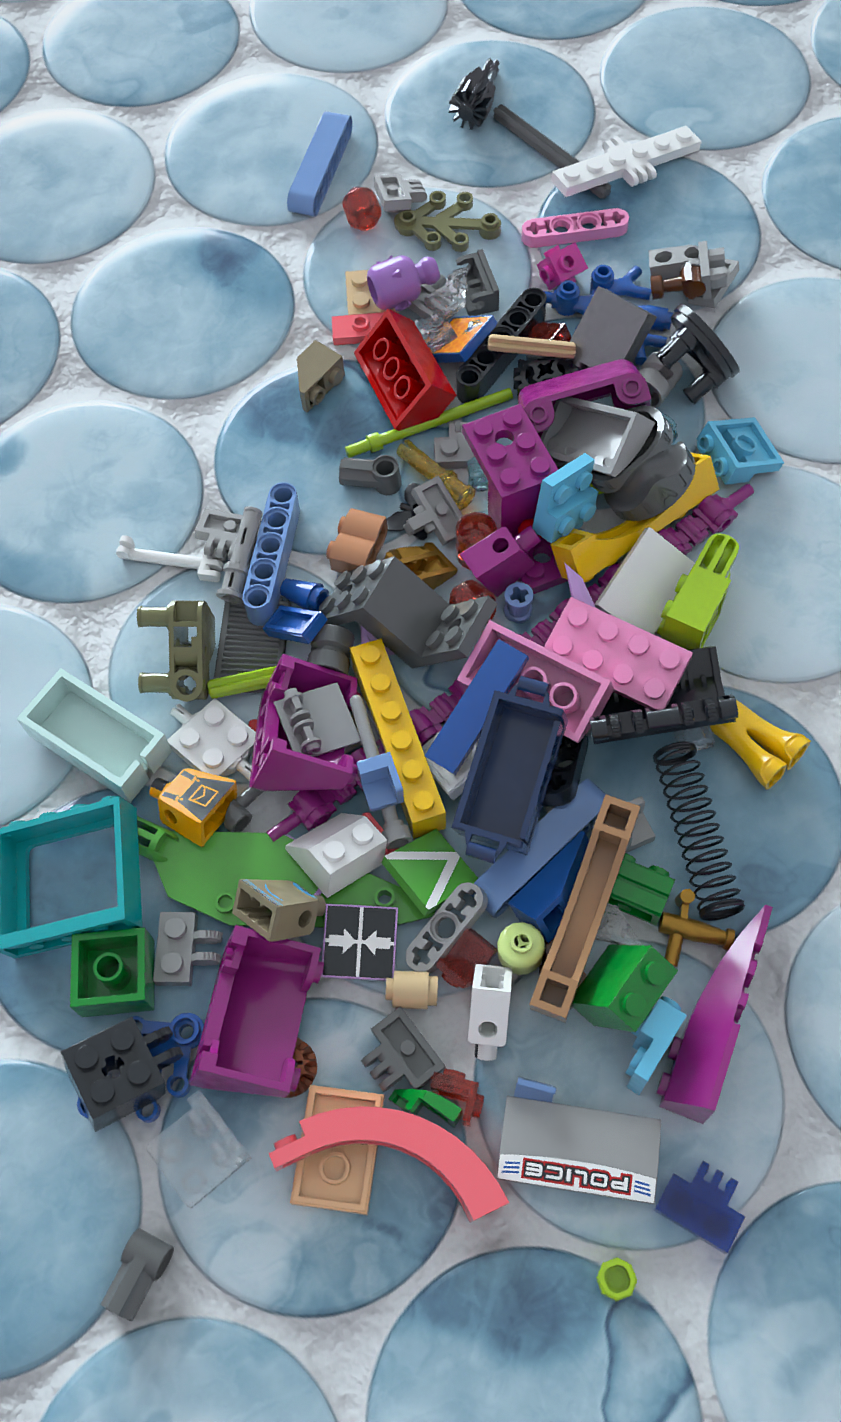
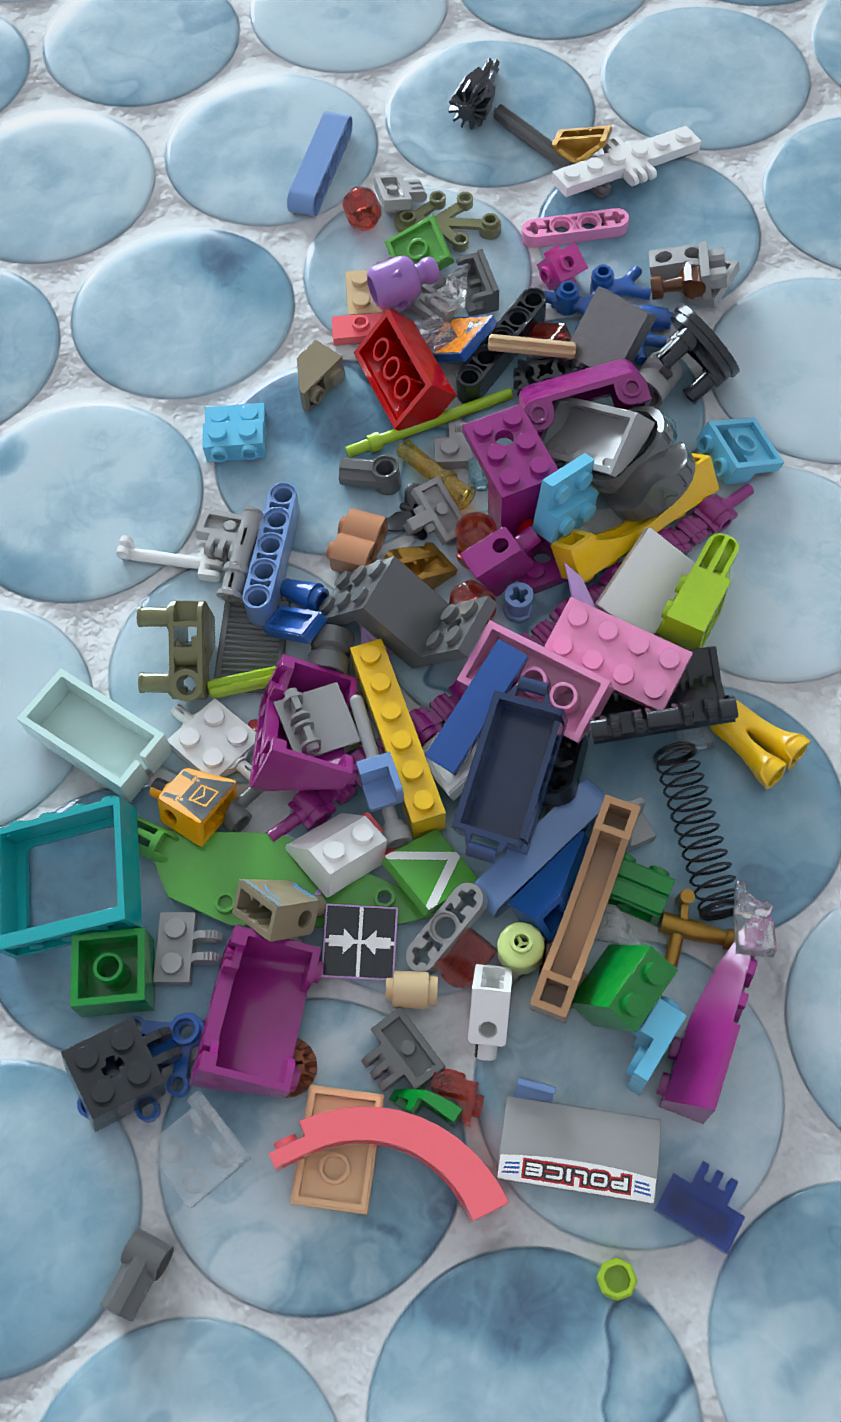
none -> medium azure plate [203,403,266,462]
none -> bright green tile [384,214,455,271]
none -> pearl gold slope [552,125,612,163]
none -> clear slope [734,881,777,958]

